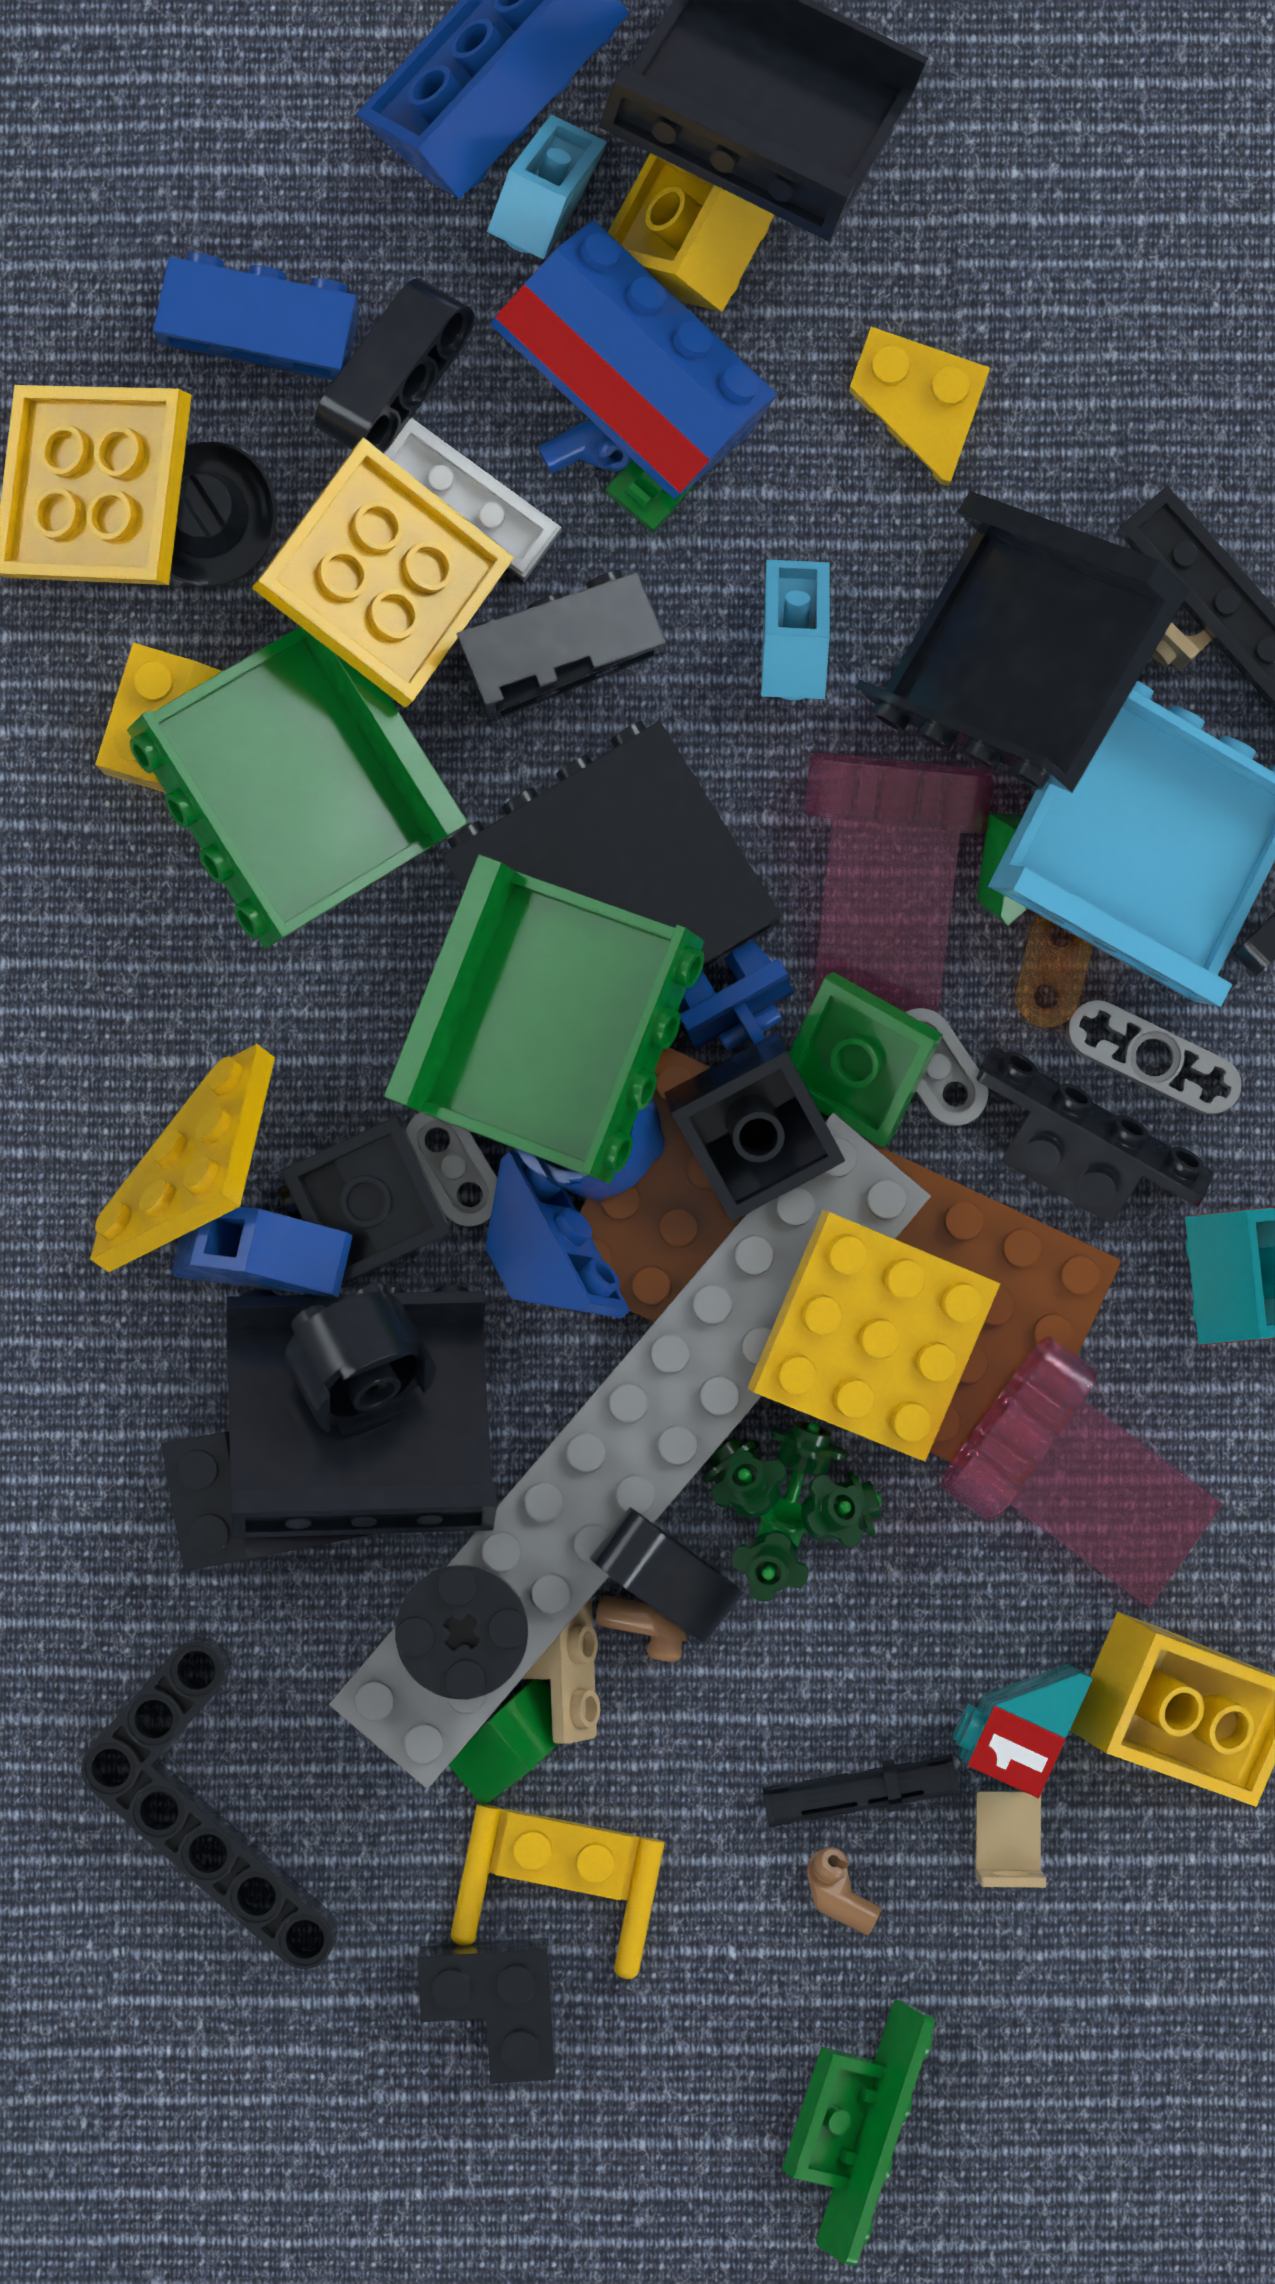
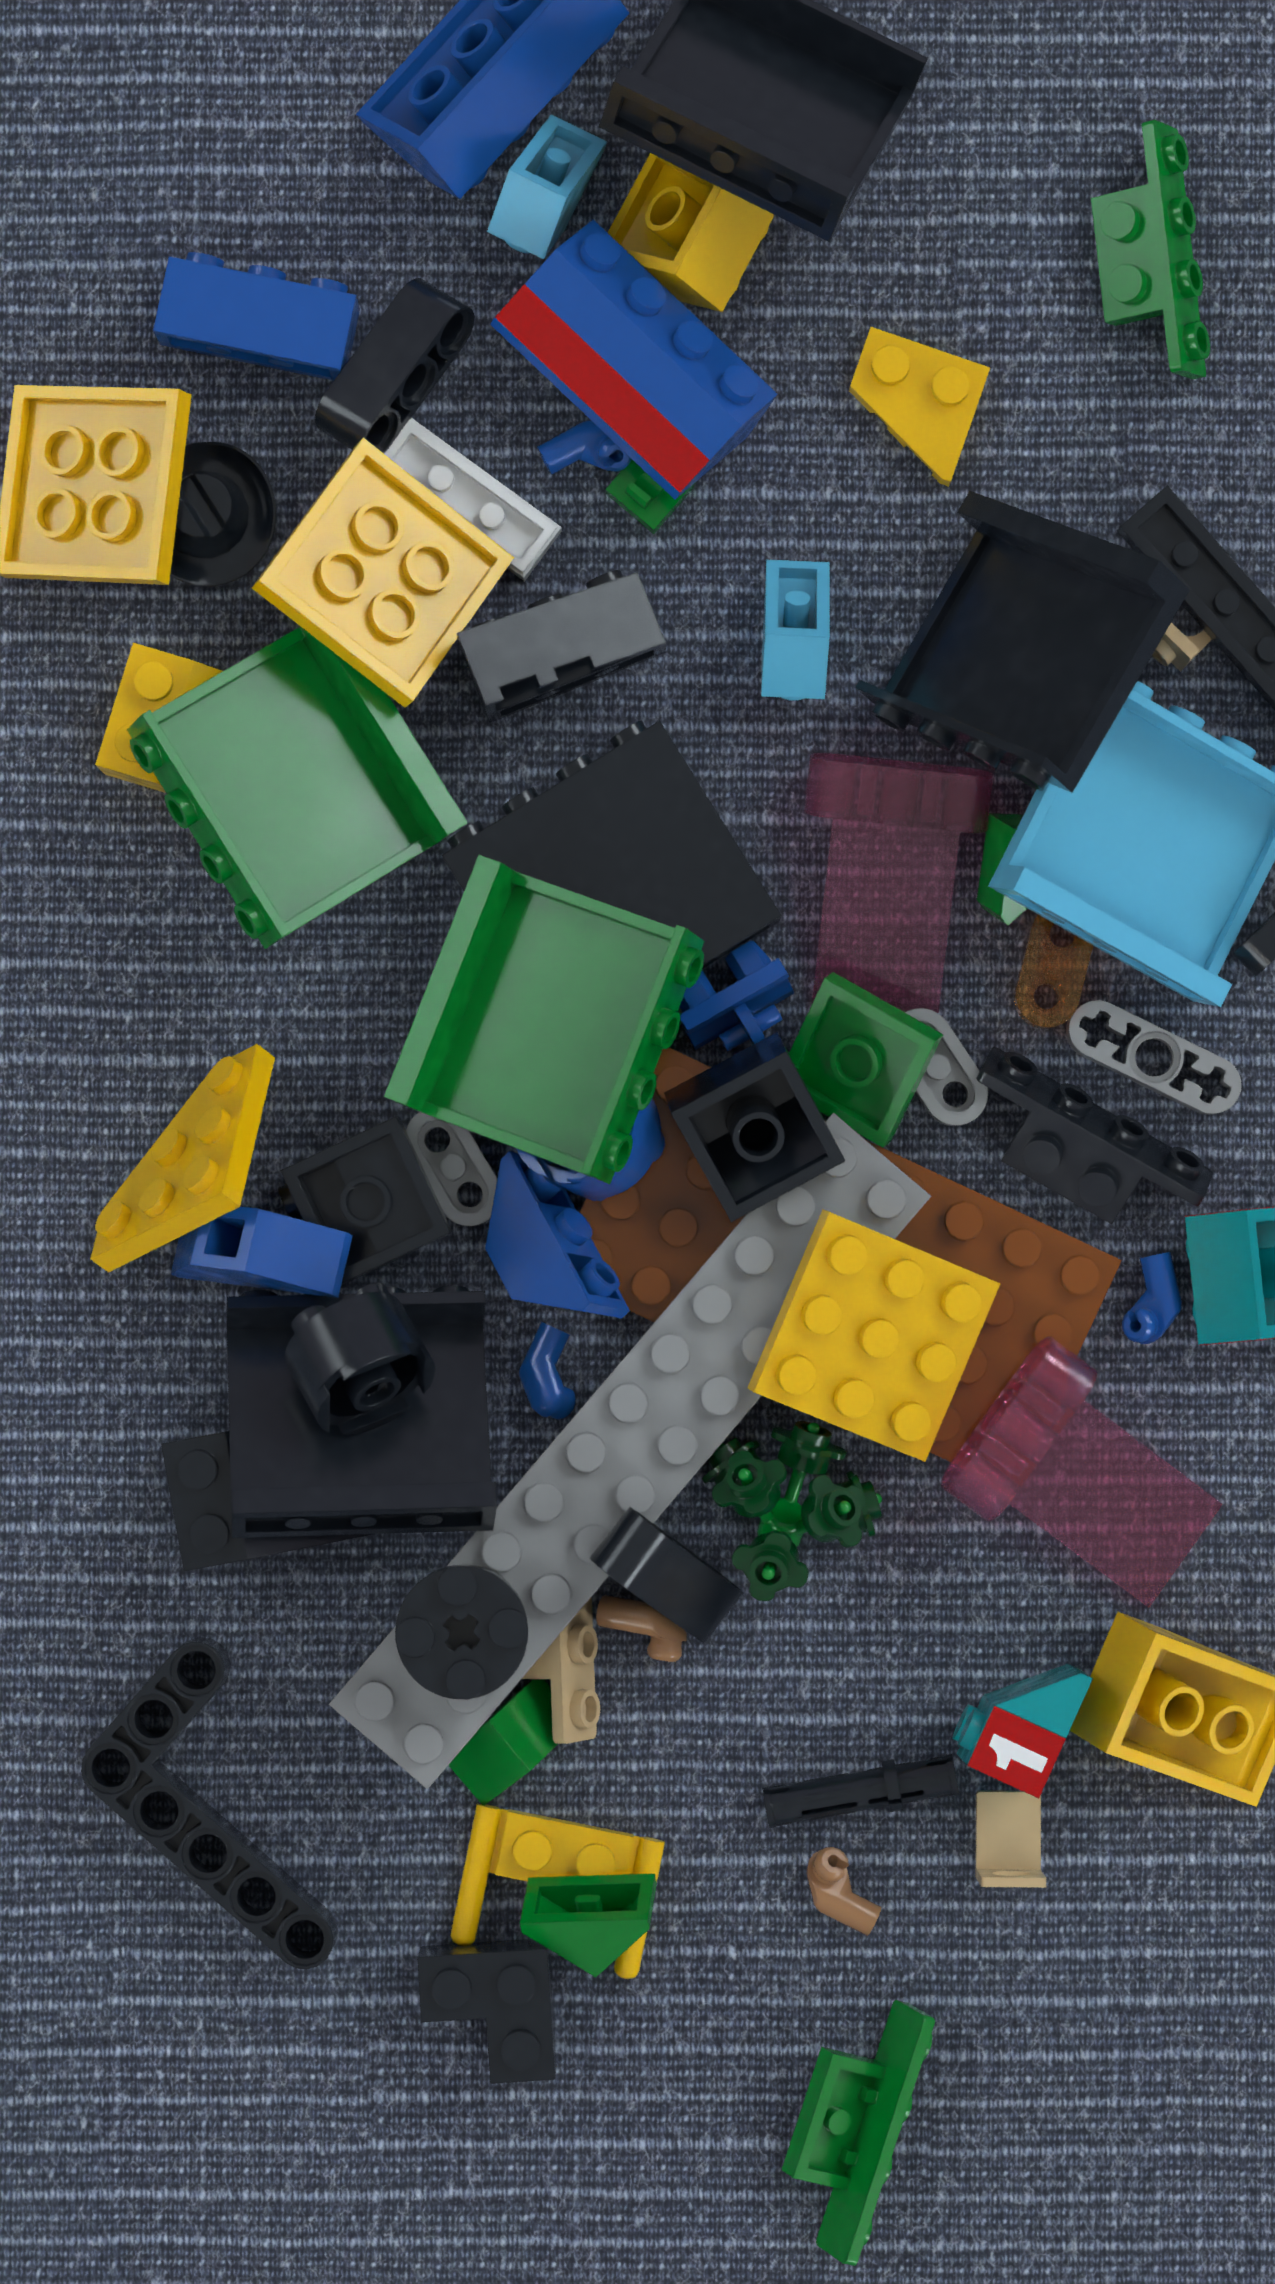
none -> blue arm [519,1322,576,1420]
none -> green slope [520,1873,657,1977]
none -> green bracket [1091,119,1210,379]
none -> blue arm [1122,1252,1182,1344]

